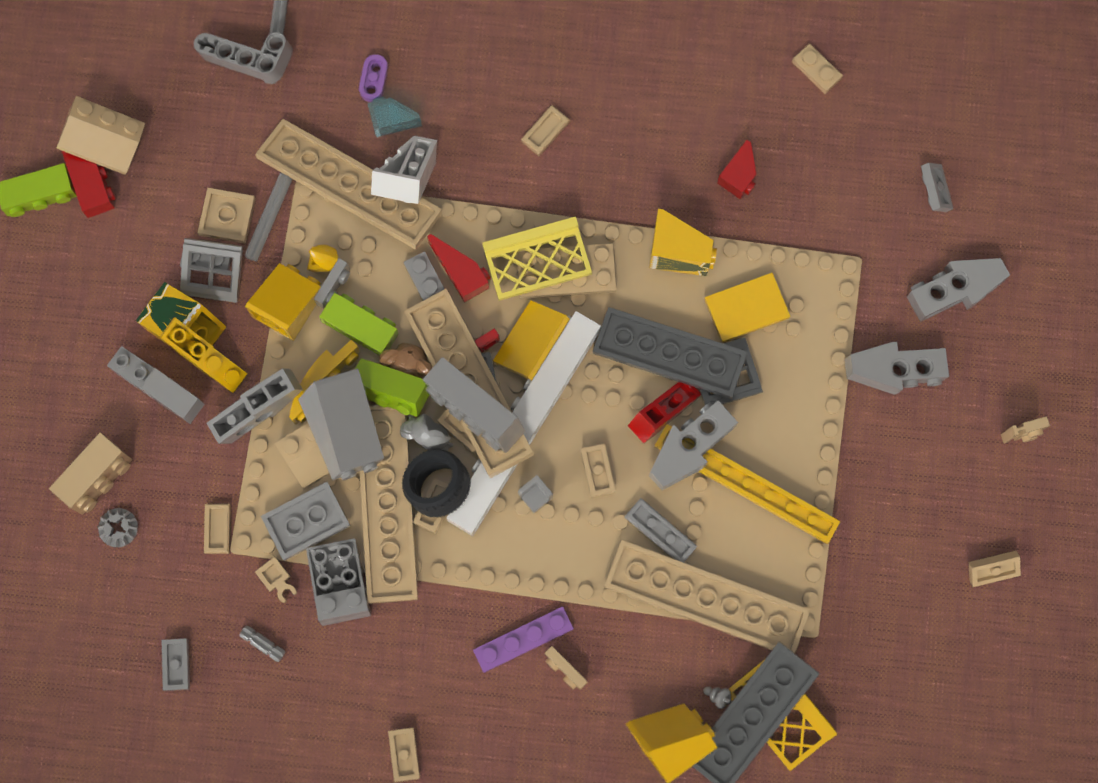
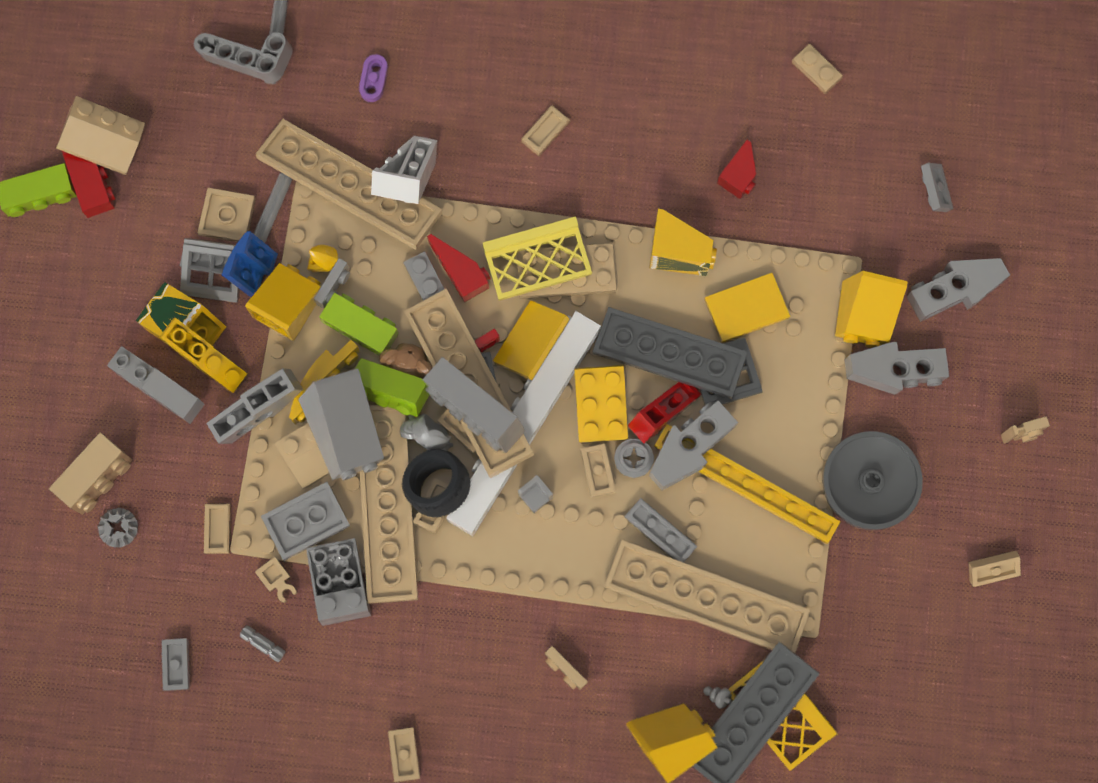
clear light blue slope [367,97,422,137] -> none
medium lavender plate [473,607,574,673] -> none
none -> blue slope [222,231,278,297]
none -> yellow plate [574,365,628,442]
none -> light grey gear [614,439,654,478]
none -> dark grey dish [822,431,923,530]
none -> yellow slope [835,271,908,348]

